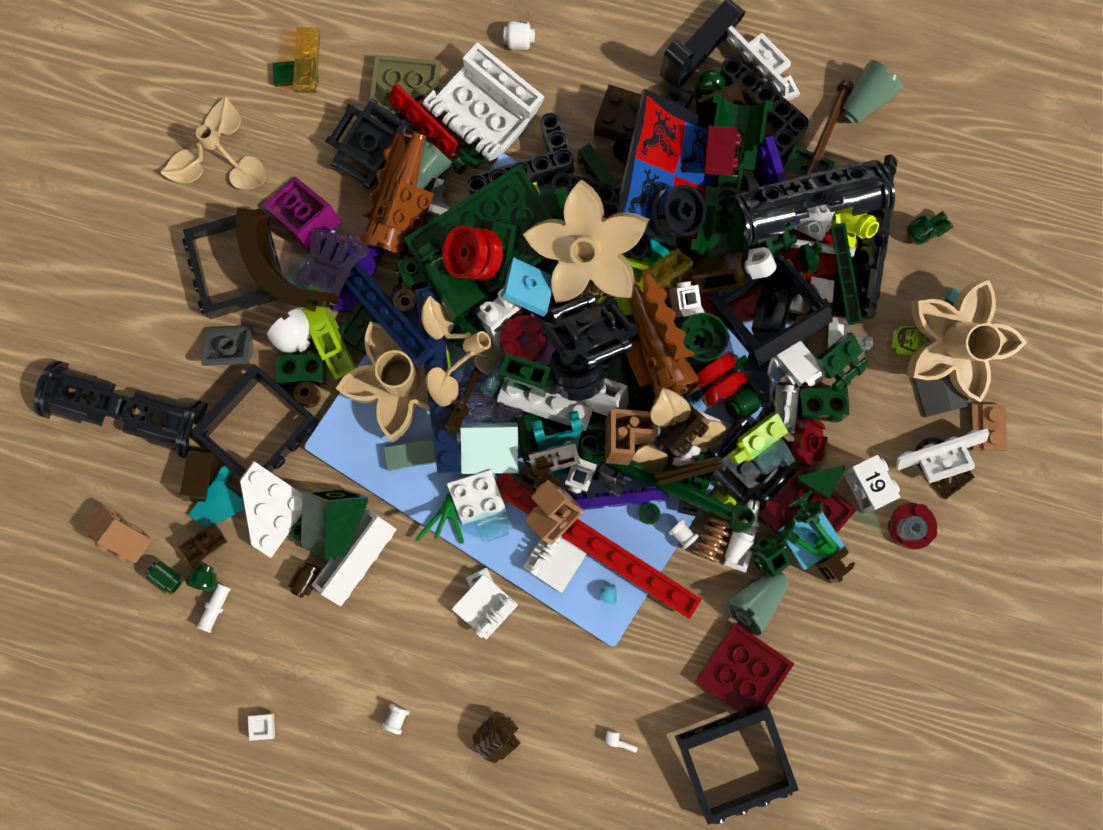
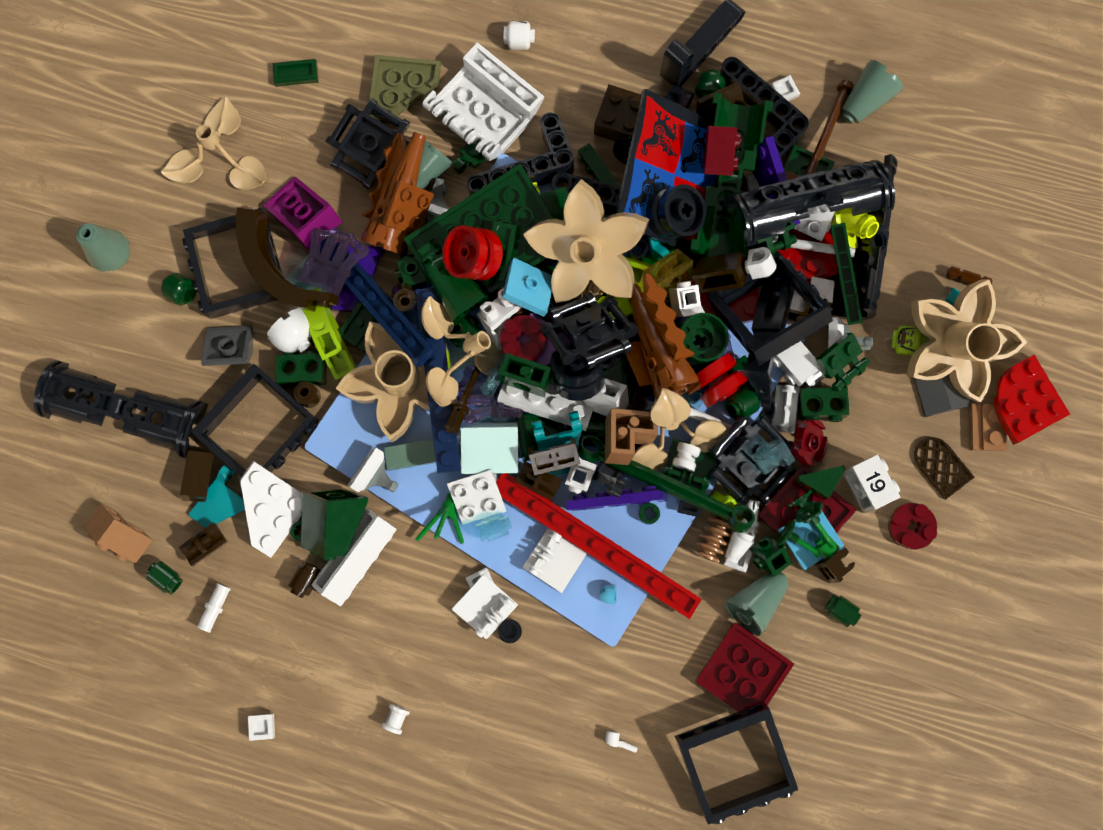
dark green cone [185,564,217,592] -> none
clear yellow plate [293,27,320,93] -> none
red bracket [388,83,458,158] -> none
dark brown hair [472,712,521,763] -> none
medium nougat brick [525,480,584,545] -> none
dark brown axle [654,456,723,486] -> none
dark brown bracket [657,403,710,457] -> none
white bush [668,519,699,550] -> none
white bracket [727,26,791,97] -> none
lime hinge [728,412,788,464] -> none
dark green plate [798,240,823,275] -> none
white bracket [896,429,989,483] -> none
clear light blue brick [897,516,927,541] -> none
dark green piece [907,211,954,245] -> none
none -> sand green cone [76,223,130,272]
none -> dark green head [161,273,196,306]
none -> white piece [348,447,398,492]
none -> black tile [498,620,522,643]
none -> dark green brick [824,594,861,627]
none -> reddish brown axle [946,266,993,285]
none -> red plate [994,354,1070,445]

